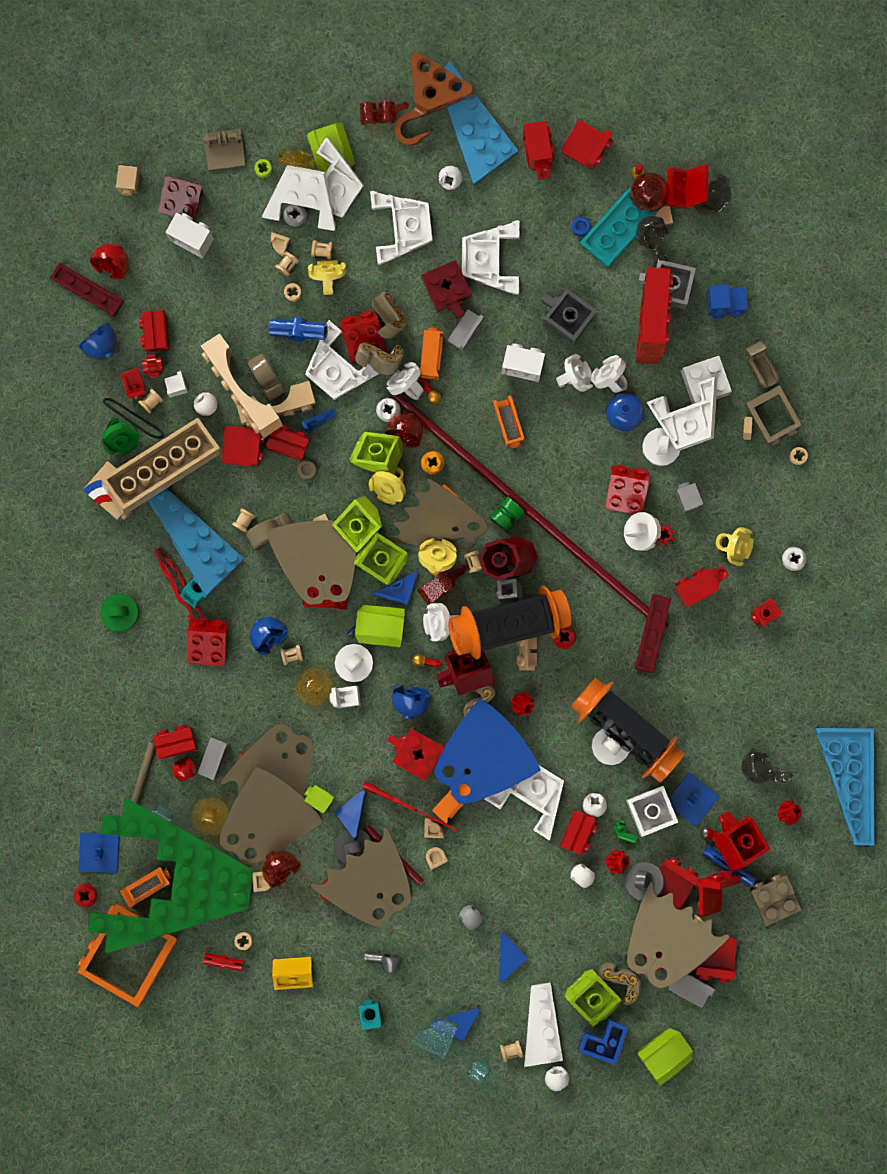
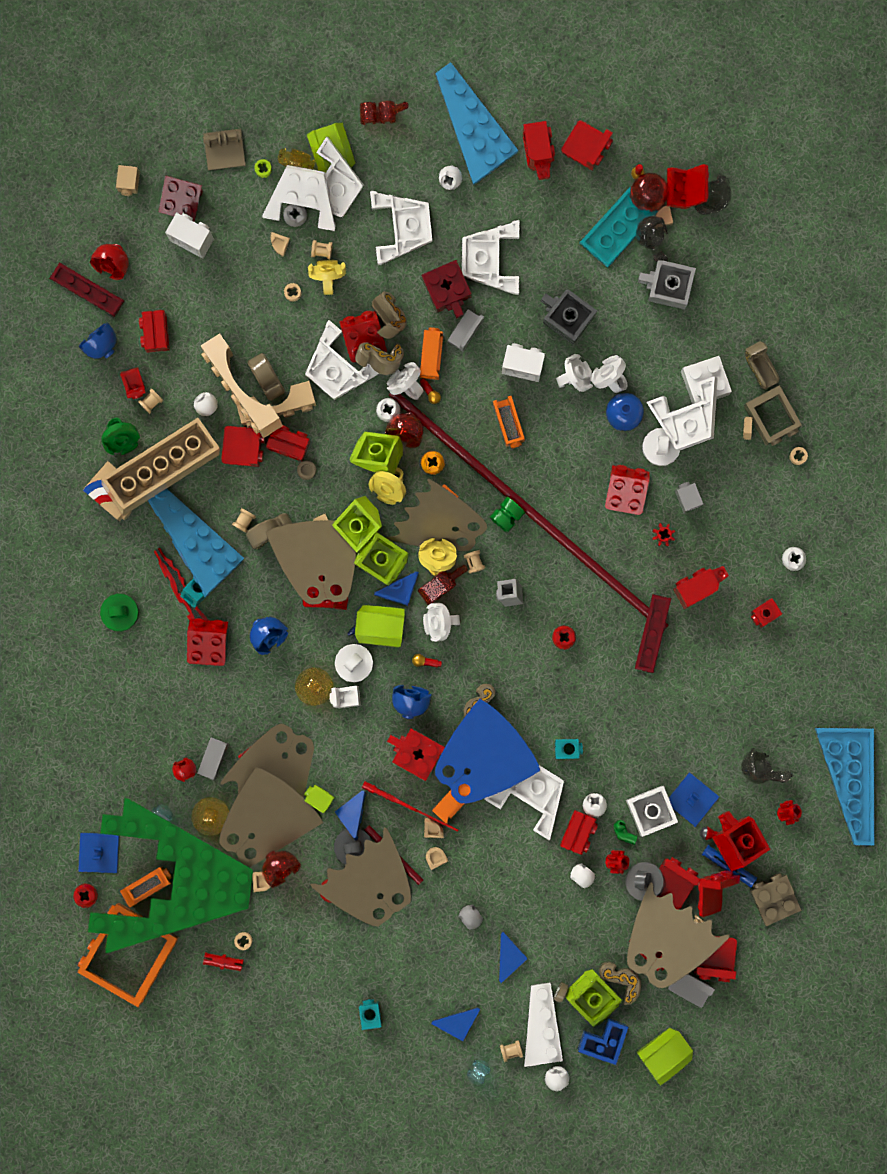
black piece [103,398,164,439] -> none
dark tan bar [132,742,155,804] -> none
red gear [142,354,164,378] -> none
red brick [153,725,198,759] -> none
white panel [164,371,188,398] -> none
blue piece [268,318,328,341] -> none
yellow panel [272,957,313,990] -> none
tan bush [275,252,299,277] -> none
tan bush [280,644,303,665] -> none
blue tile [301,409,336,433] -> none
flat silver bar [364,952,401,973] -> none
dark orange piece [395,52,476,146] -> none
clear light blue wing [410,1016,459,1058] -> none
dark red hinge [436,650,495,696] -> none
brick [448,586,571,659] -> none
dark red brick [479,536,538,581] -> none
red gear [511,692,535,717] -> none
tan hinge [517,637,537,671] -> none
blue tile [571,217,590,237] -> none
black brick [571,677,685,783] -> none
white tile [592,729,629,765] -> none
white tile [624,512,661,551] -> none
red brick [635,267,673,364] -> none
blue brick [706,284,748,319] -> none
light yellow tile [716,527,754,566] -> none
none -> dark tan tile [553,982,568,1003]
none -> teal brick [555,739,583,759]

